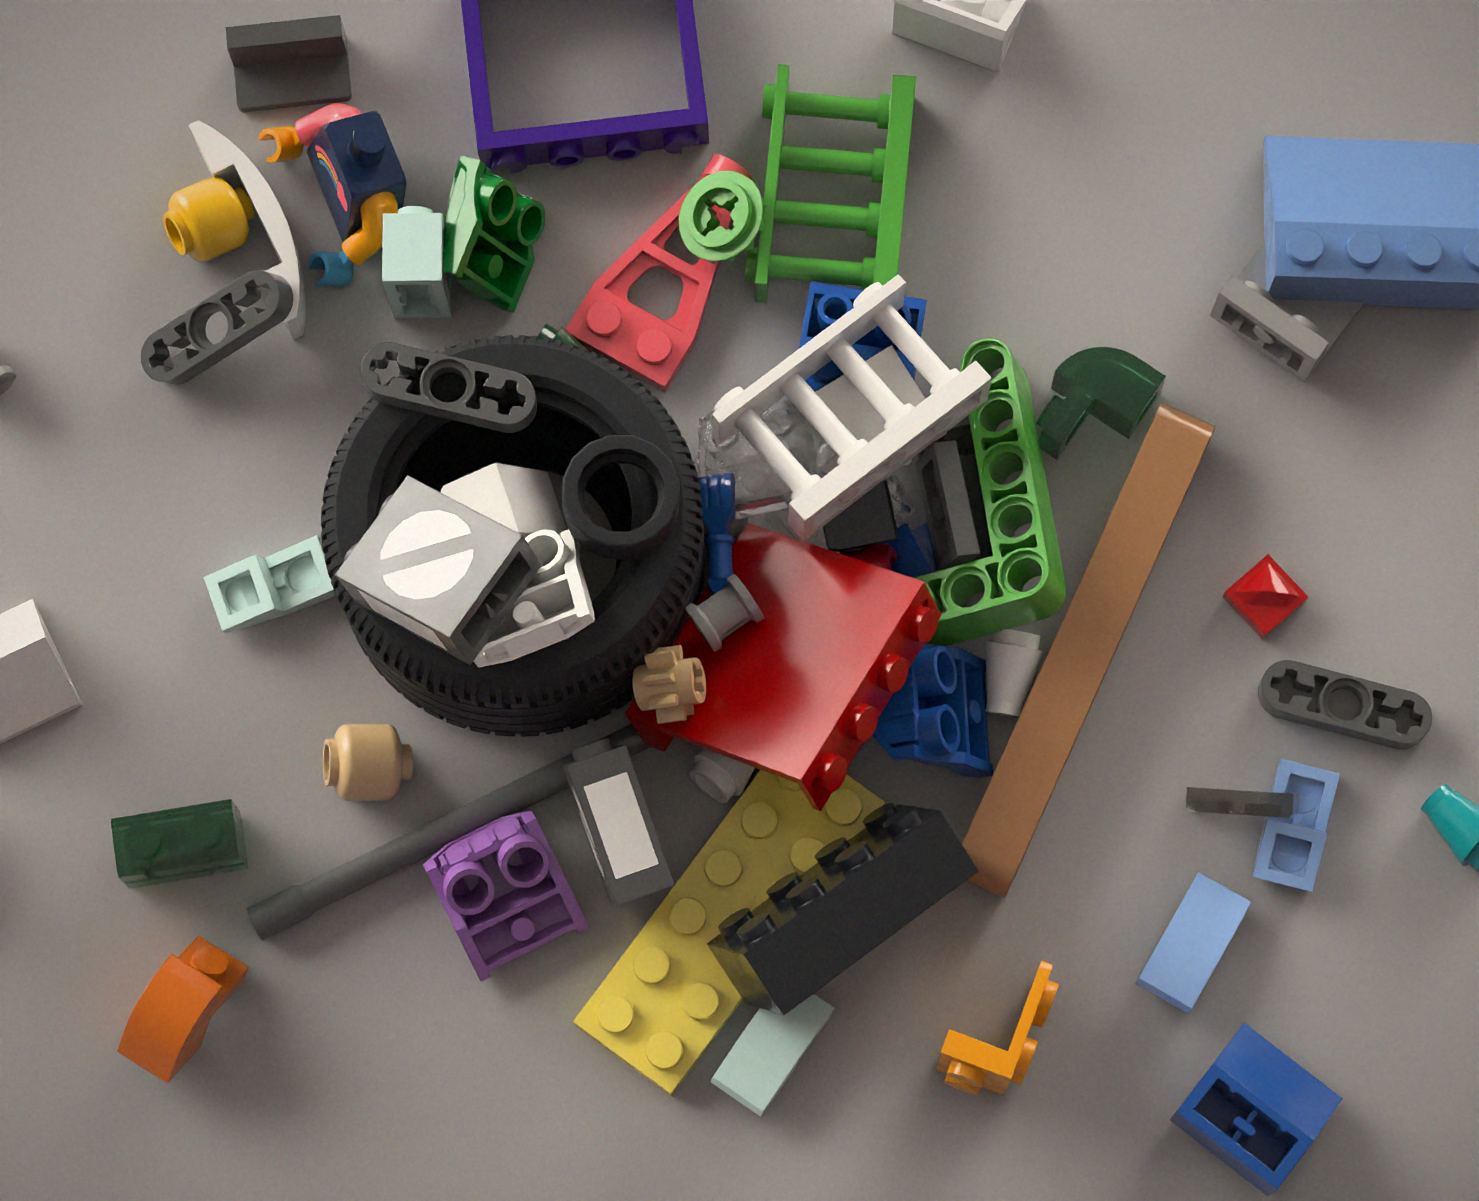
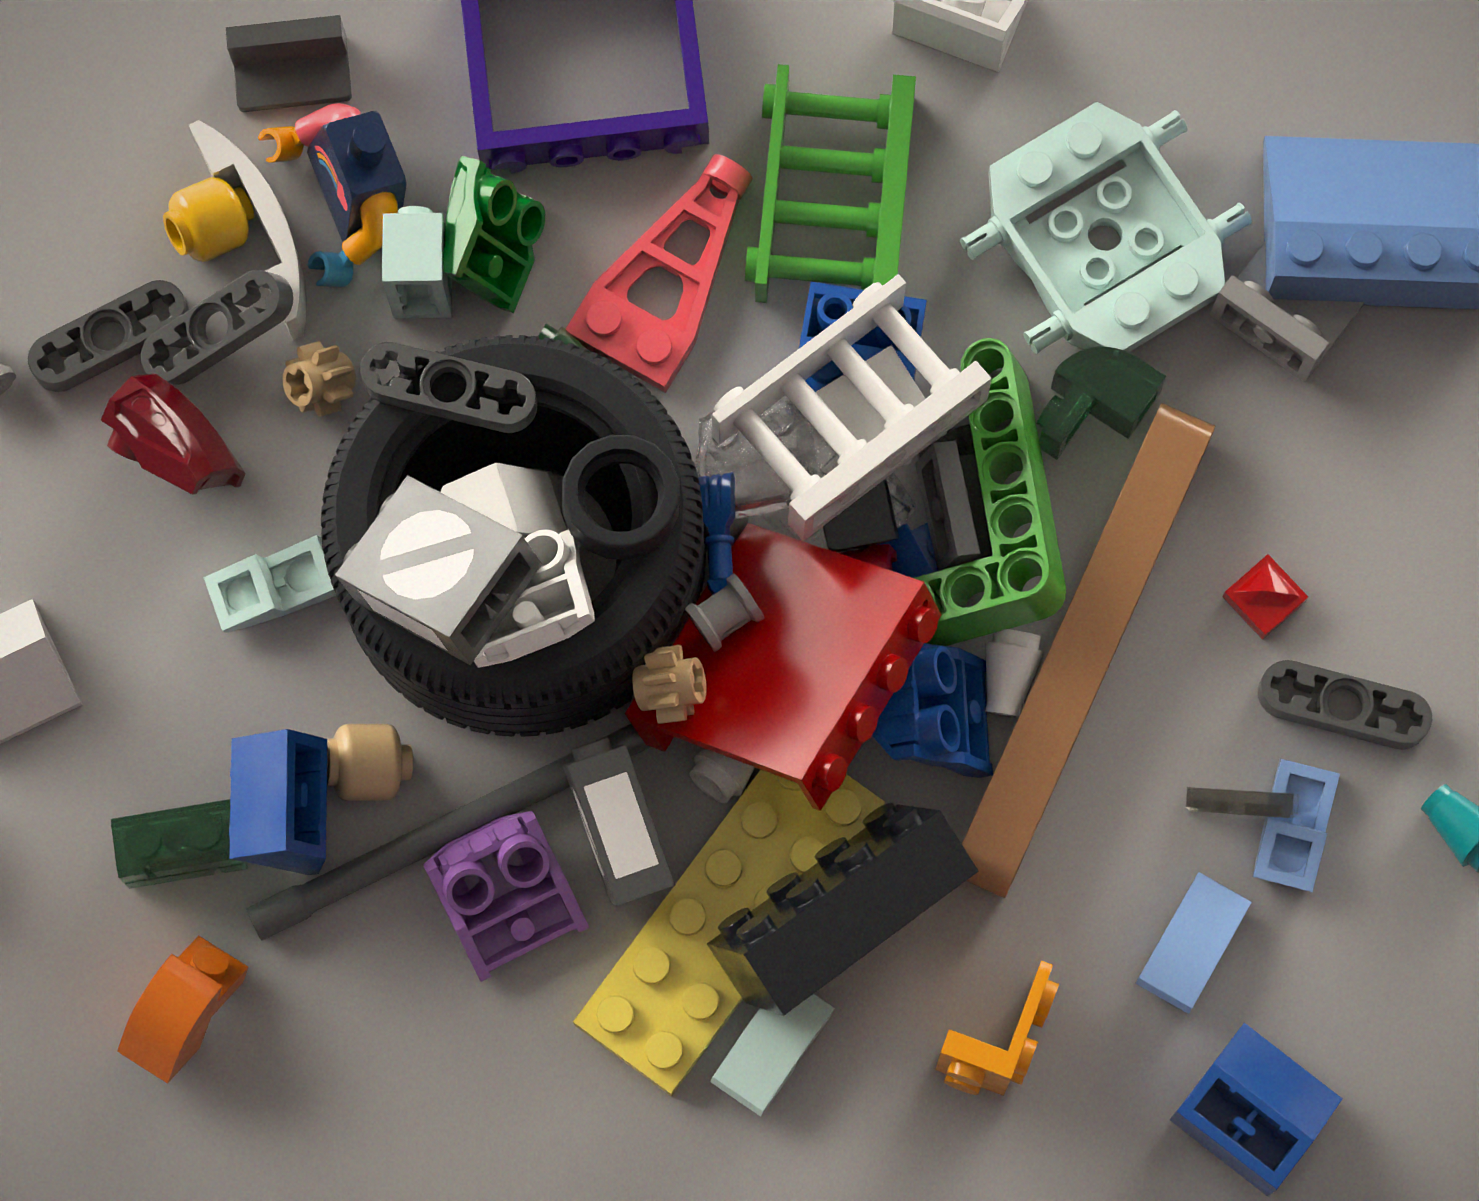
gear [679,171,768,264] -> none
none -> dark grey beam [28,280,189,392]
none -> dark red slope [101,374,246,495]
none -> blue slope [229,729,327,875]
none -> tan gear [283,341,356,417]
none -> light aqua piece [960,102,1252,361]

